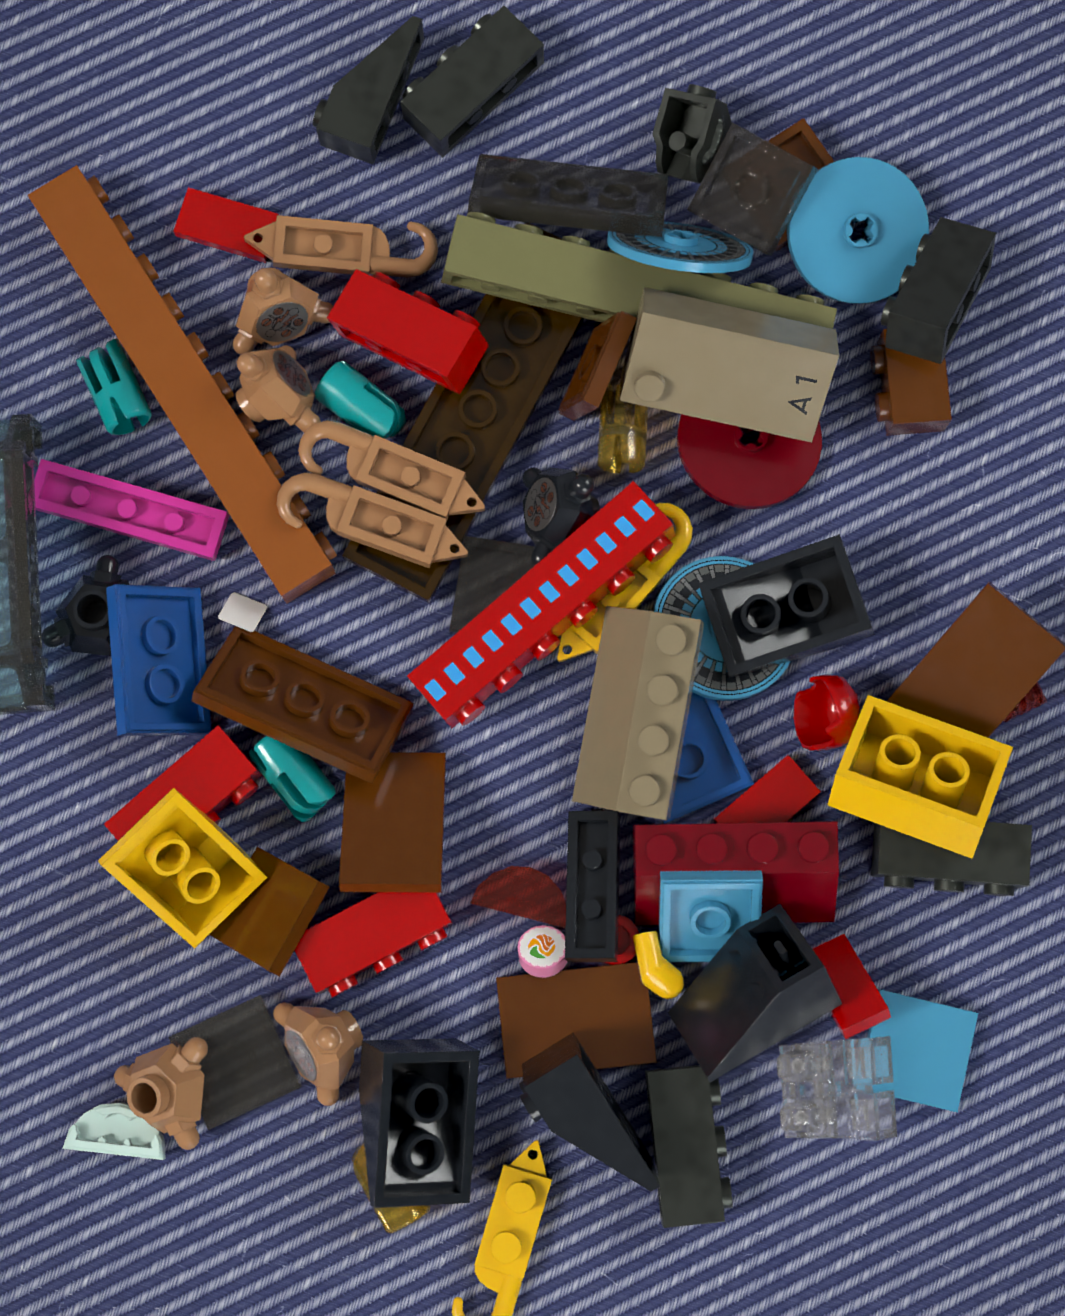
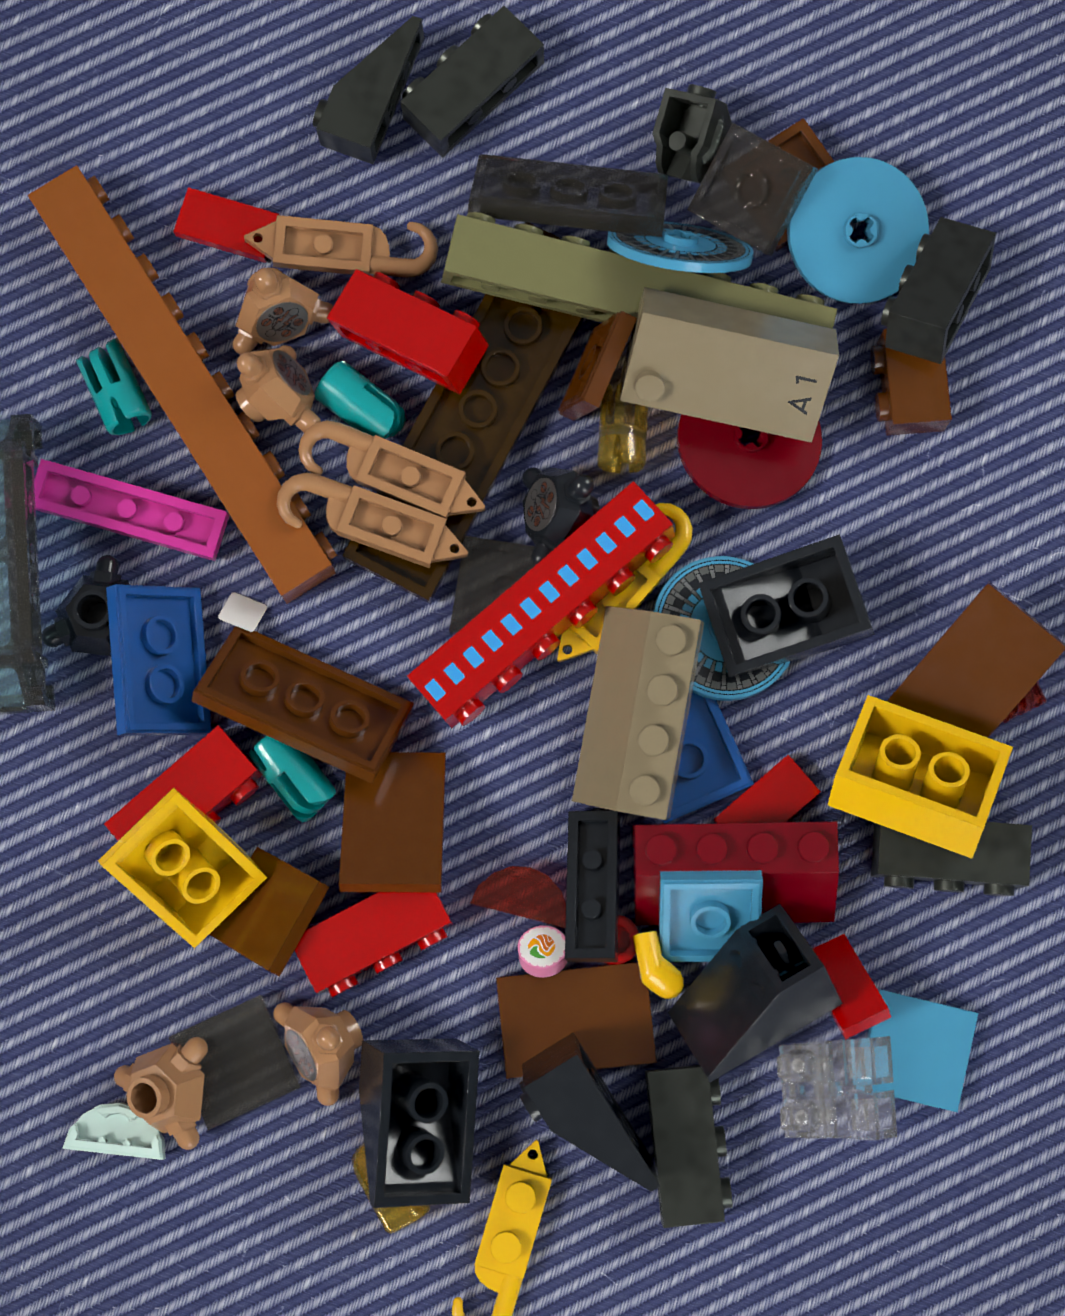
red hair [793,674,861,751] -> none

